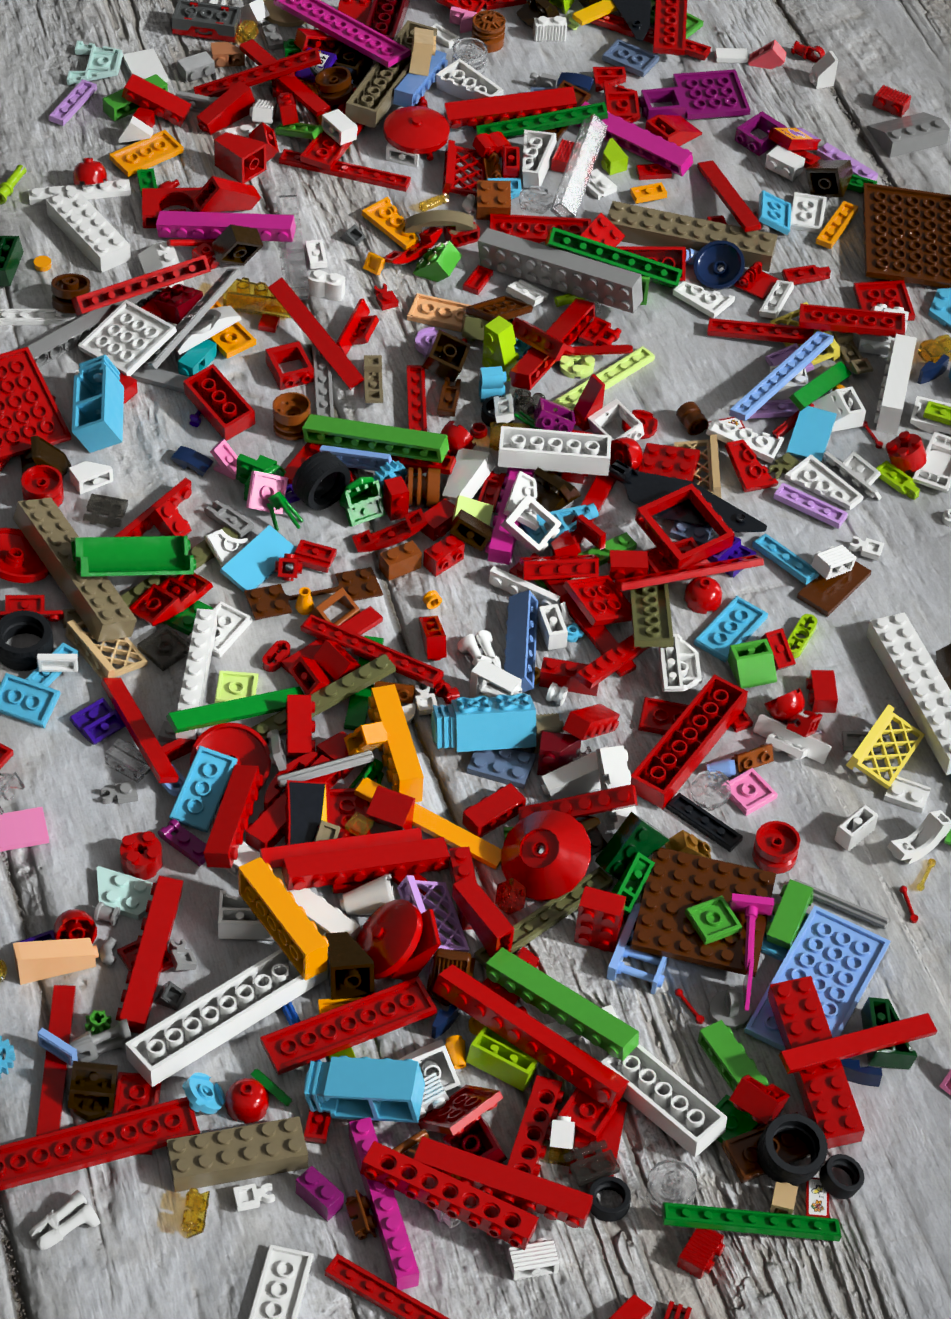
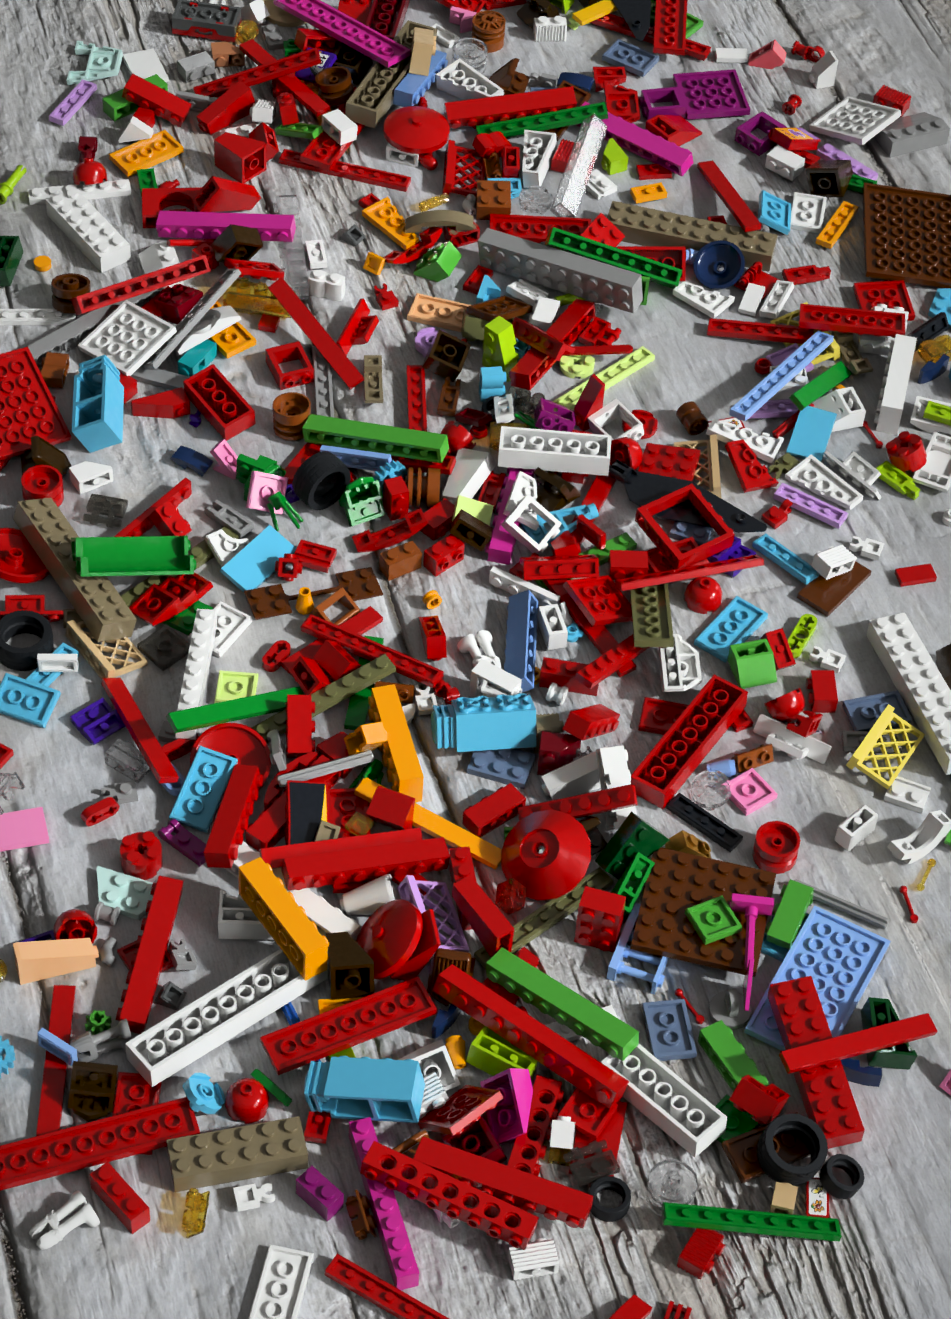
none -> dark orange brick [39,352,70,388]
none -> dark red piece [78,136,98,162]
none -> red beam [80,797,120,826]
none -> red brick [89,1162,150,1234]
none -> red slope [131,387,190,419]
none -> red plate [224,258,285,281]
none -> red tile [358,193,380,209]
none -> red cylinder [419,154,438,171]
none -> dark red tile [455,407,493,427]
none -> medium azure slope [476,275,501,304]
none -> dark pink slope [480,1068,533,1144]
none -> reddish brown piece [489,58,530,95]
none -> white brick [528,297,560,331]
none -> sand blue plate [642,999,697,1061]
none -> white tile [738,283,765,316]
none -> red plate [754,358,772,374]
none -> red plate [761,499,793,530]
none -> red bush [782,94,802,115]
none -> white plate [809,96,901,145]
none -> white plate [809,646,846,673]
none -> sand blue plate [842,690,912,732]
none -> red tile [895,564,937,587]
none -> black tile [906,312,950,352]

